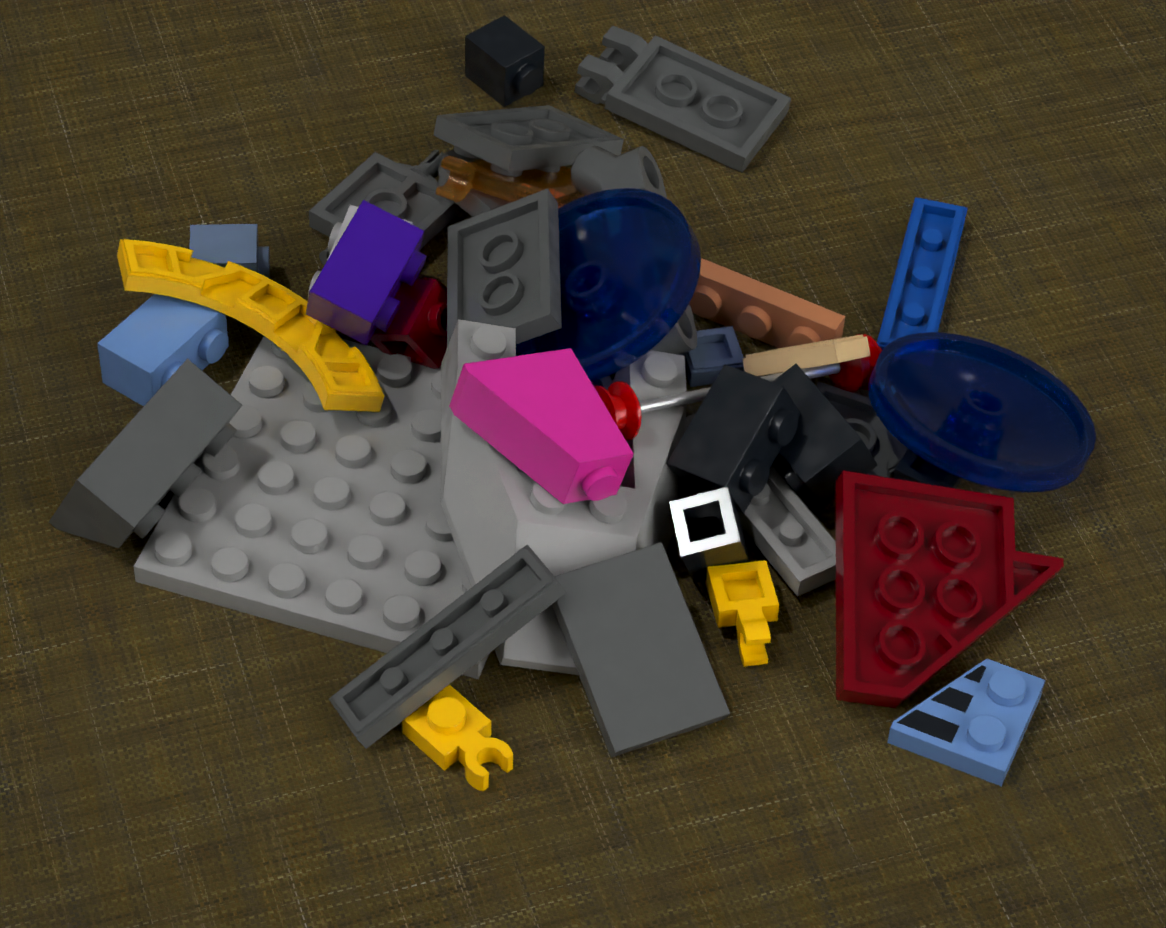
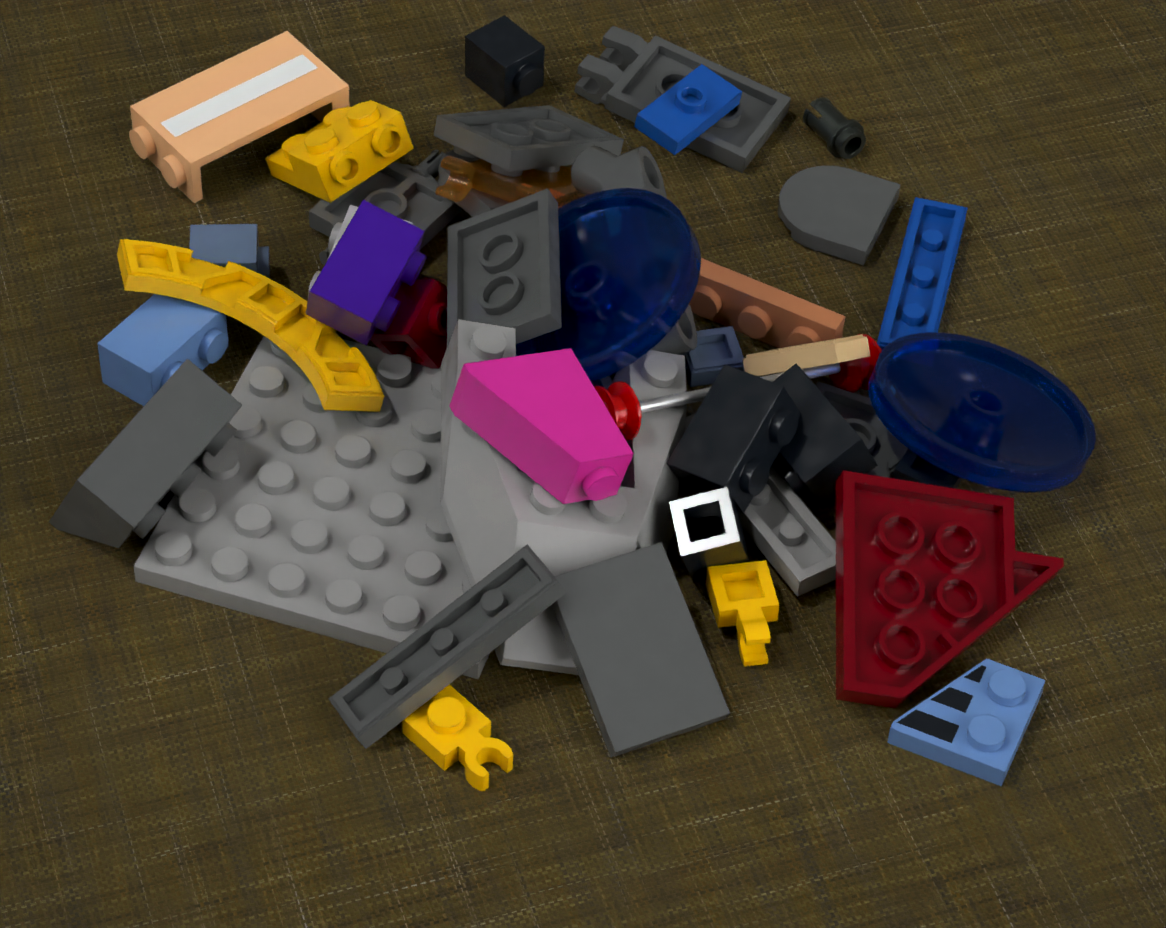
none -> light nougat panel [129,31,350,203]
none -> yellow plate [265,100,414,203]
none -> blue plate [634,64,742,155]
none -> dark grey tile [778,166,901,266]
none -> pearl dark grey pin [803,97,866,159]

